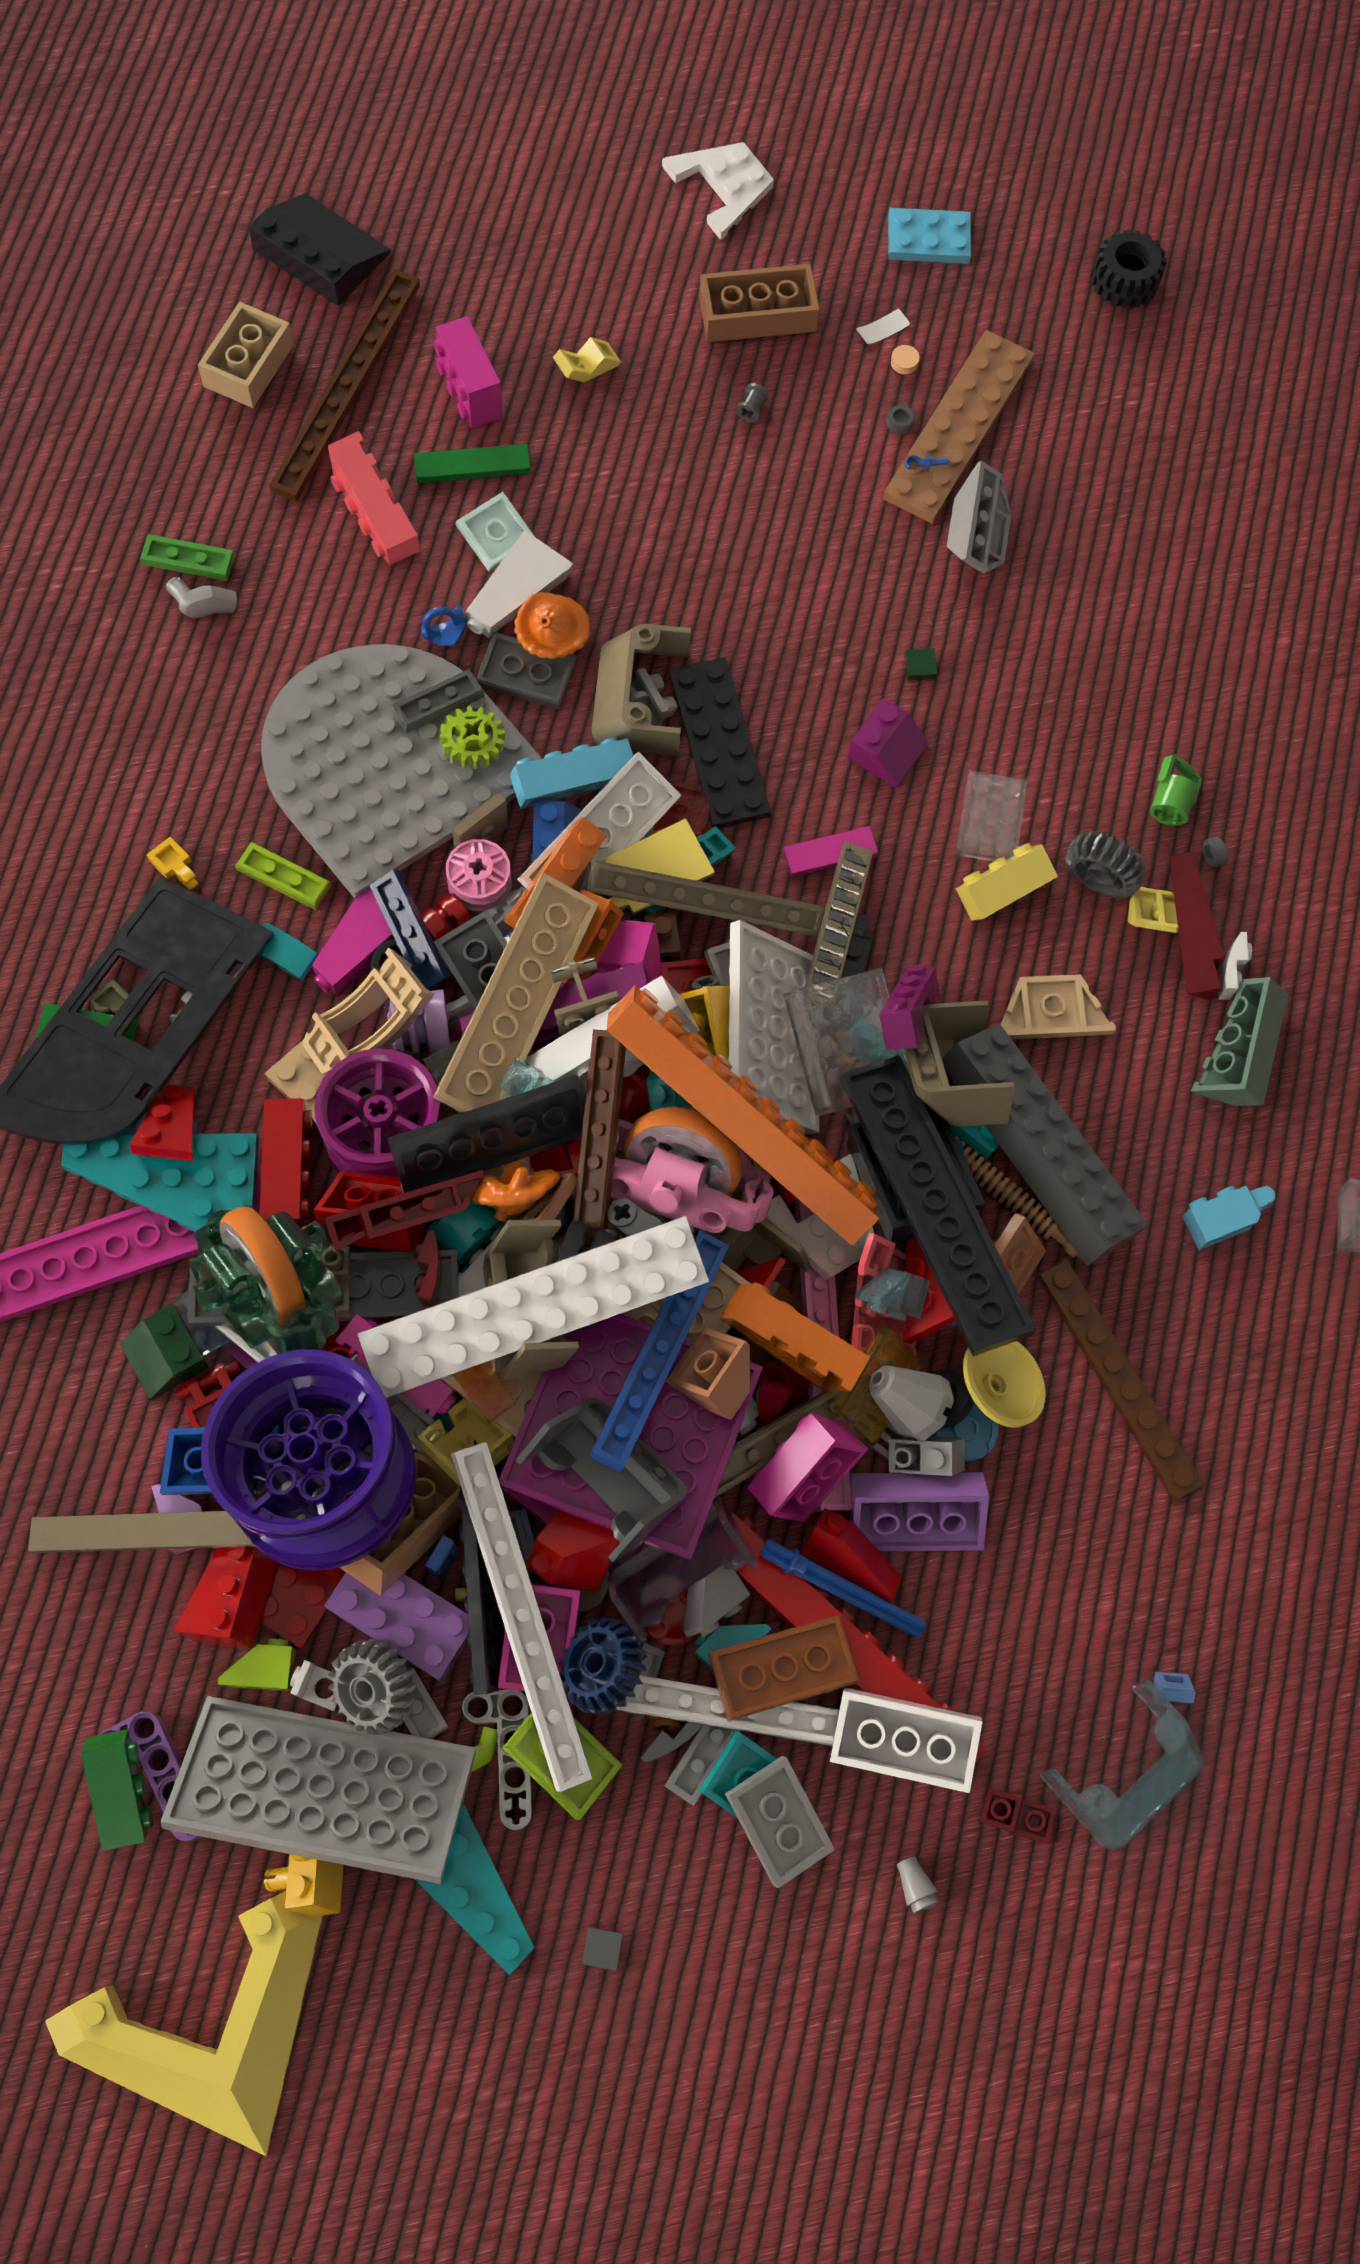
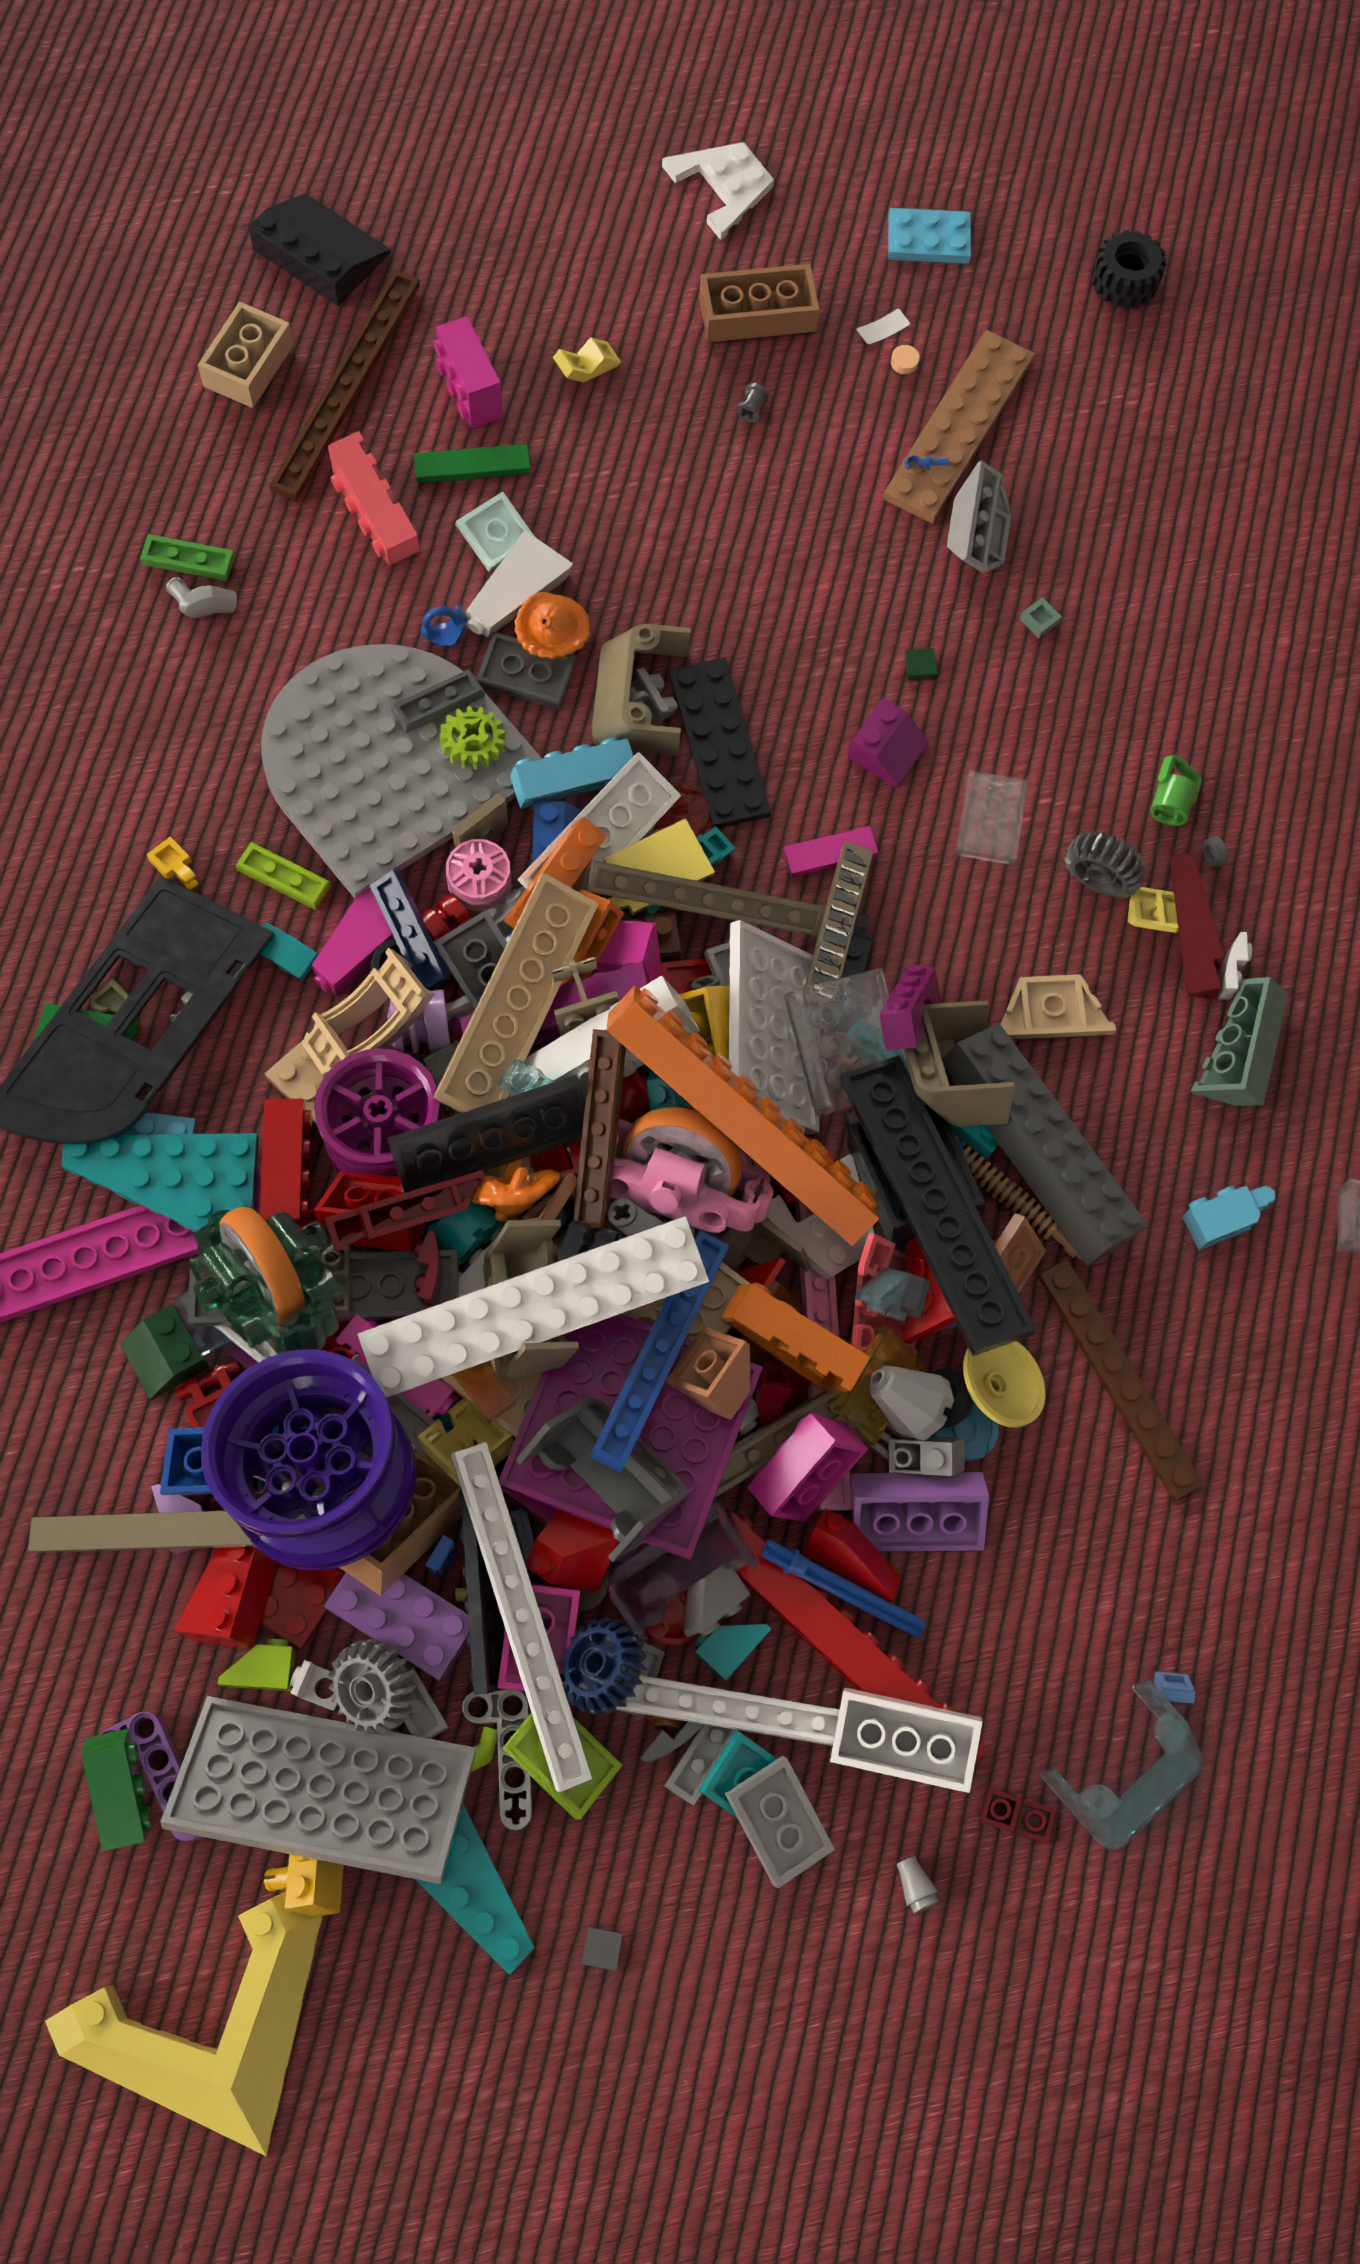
red wing [130,1084,195,1162] -> none
dark orange tile [708,1615,860,1722] -> none
dark grey tile [886,405,915,435] -> none
light yellow brick [955,843,1058,921] -> none
none -> sand green plate [1019,597,1062,639]

